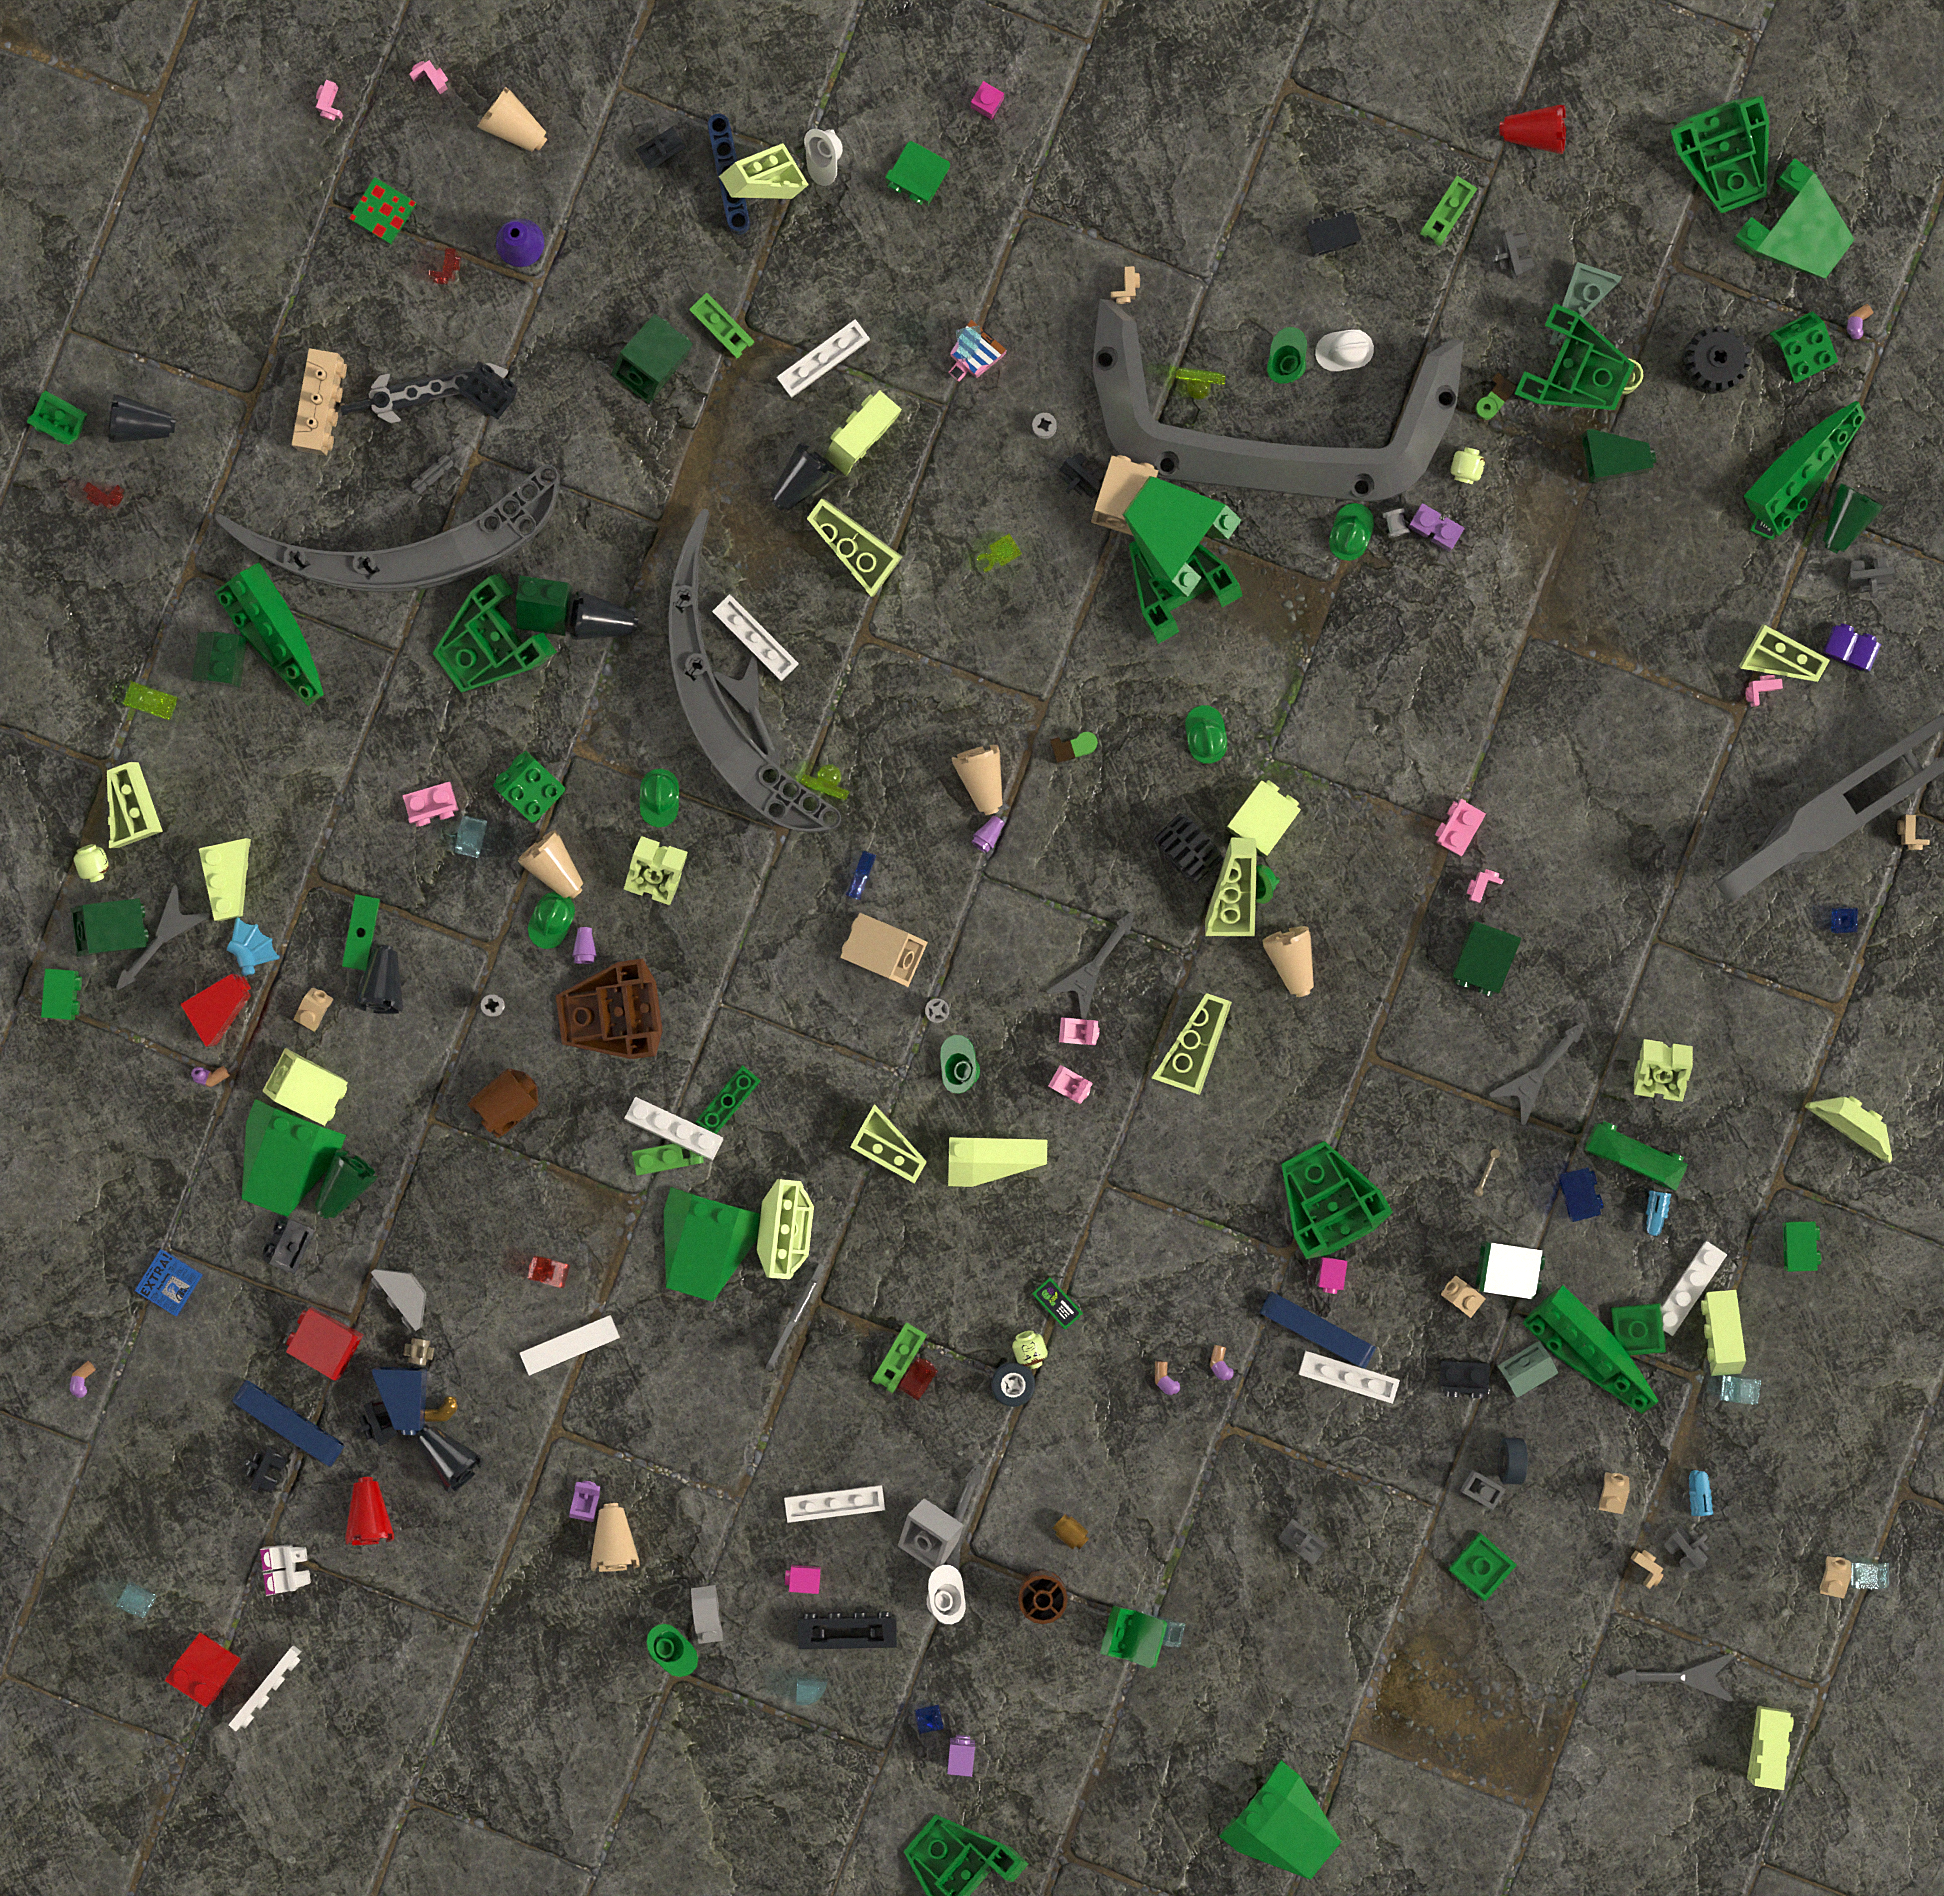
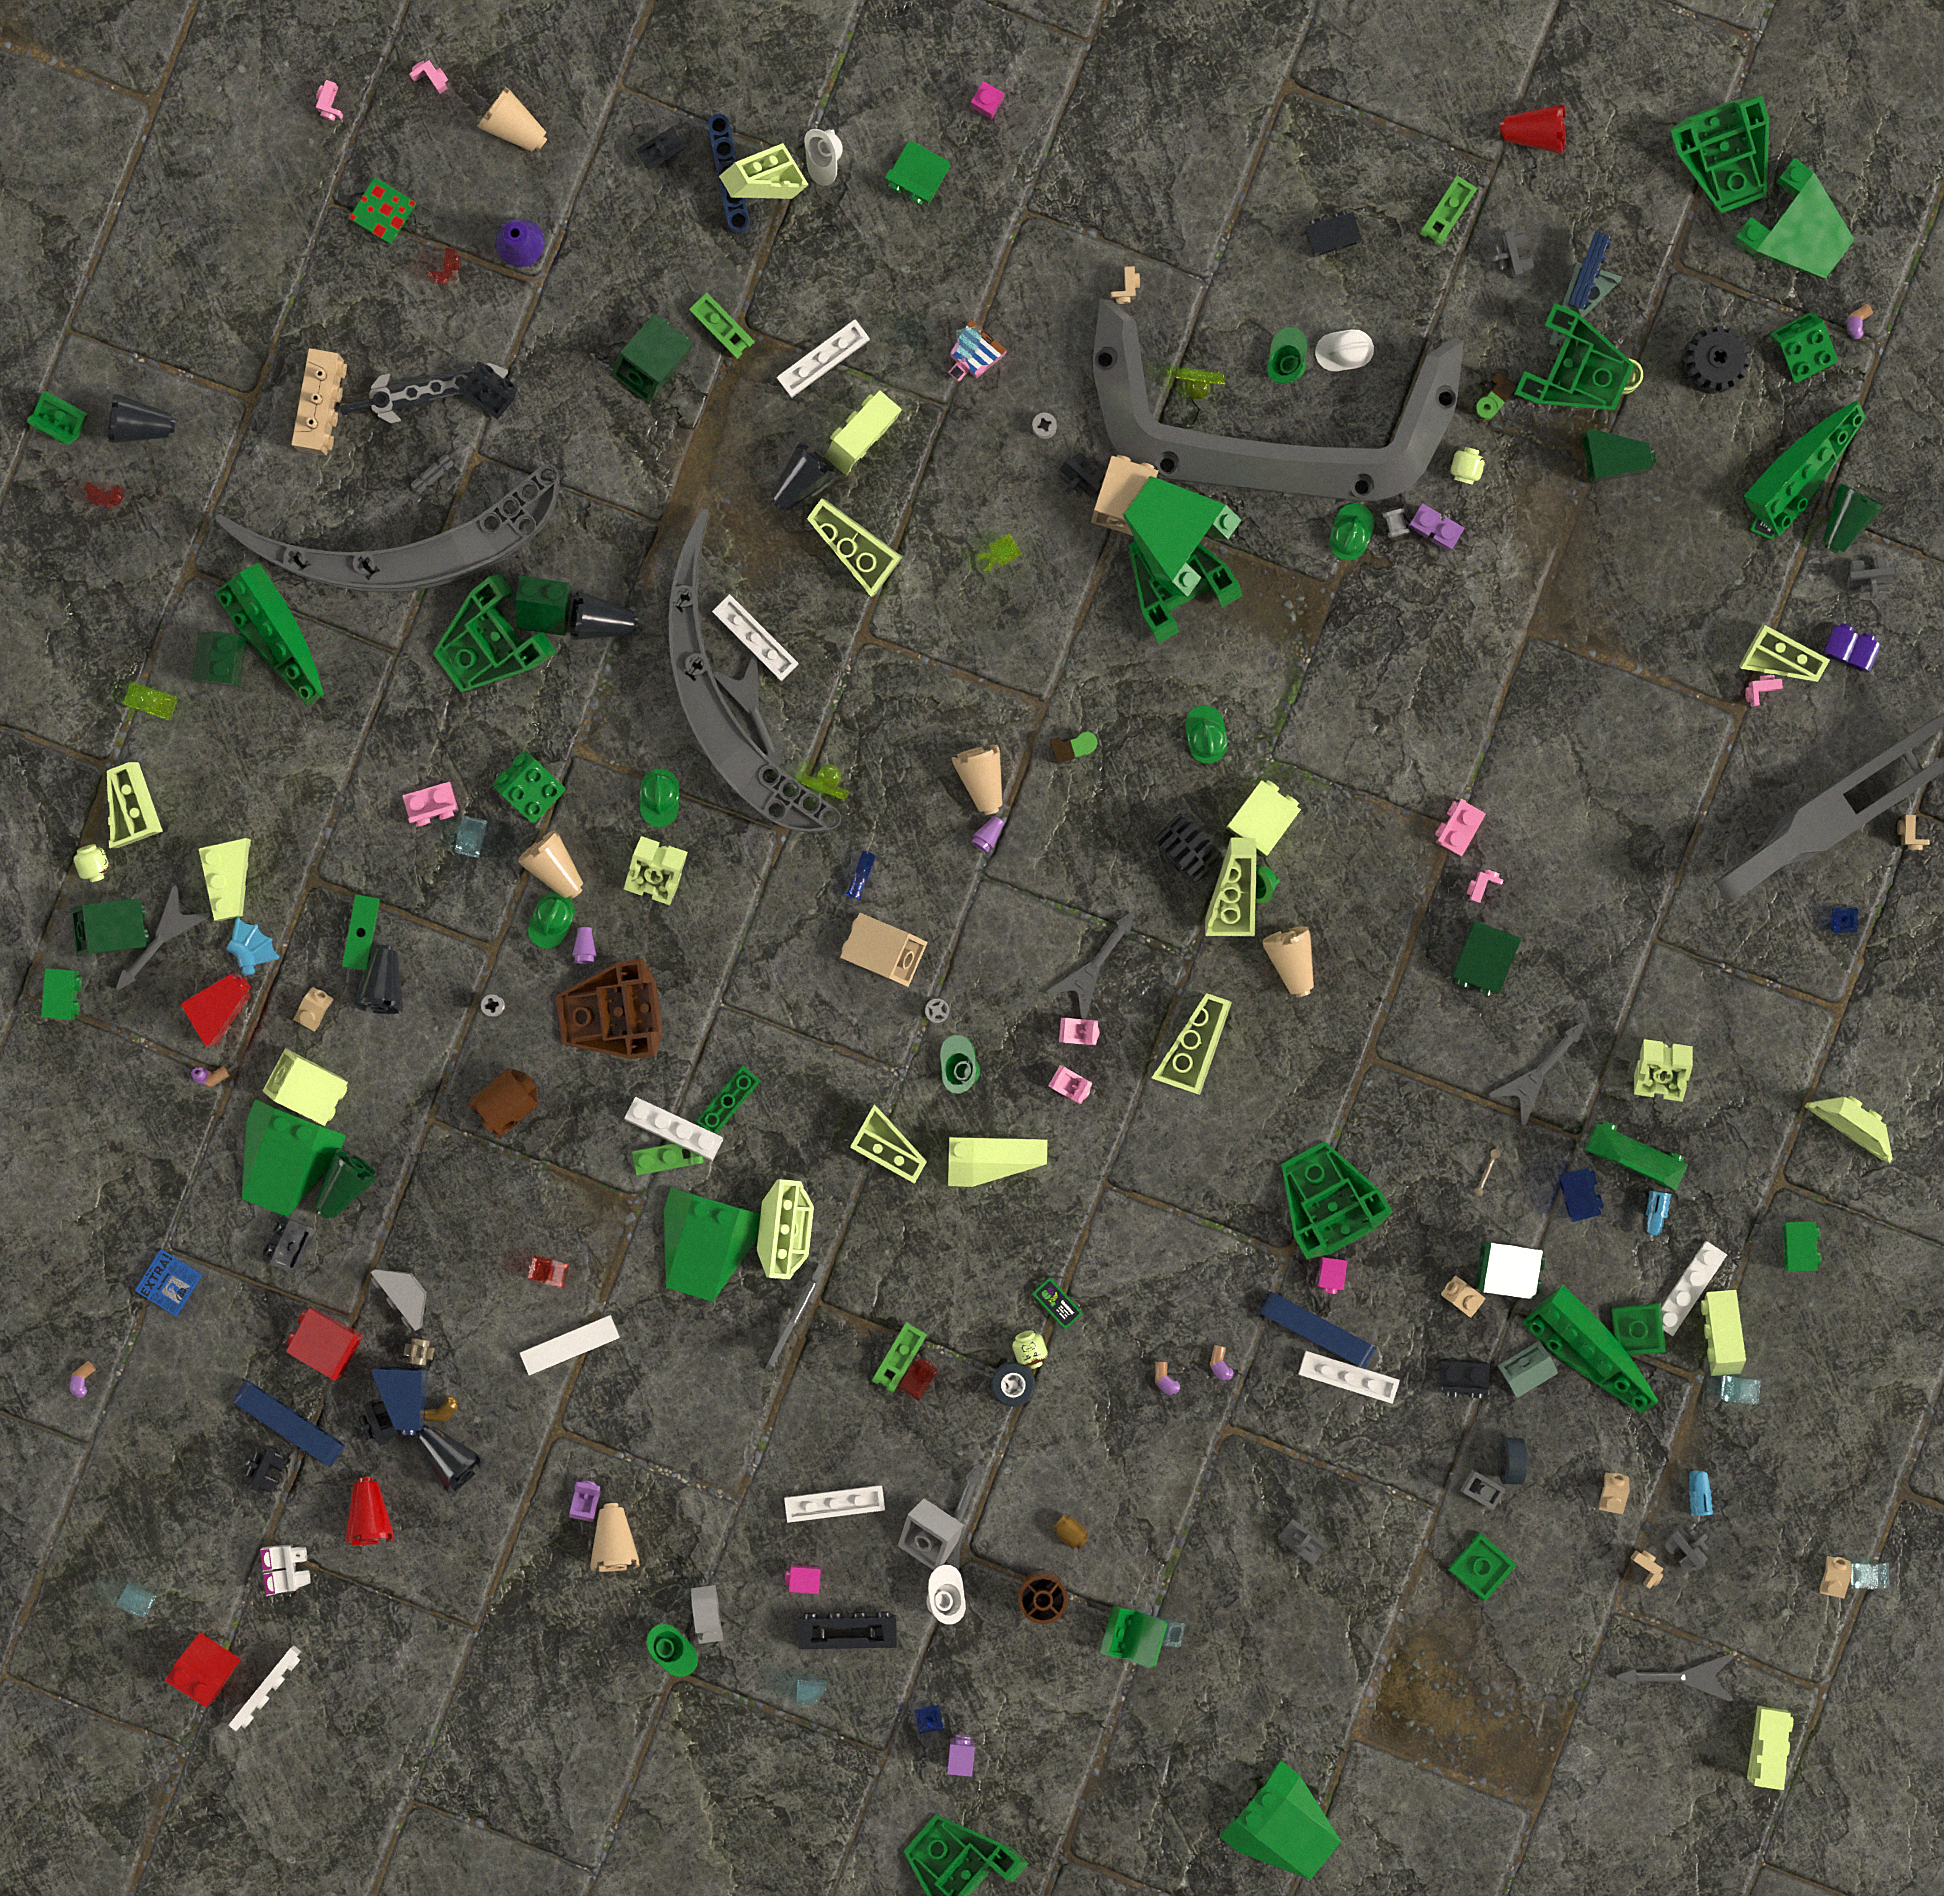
none -> dark blue piece [1569,231,1611,310]

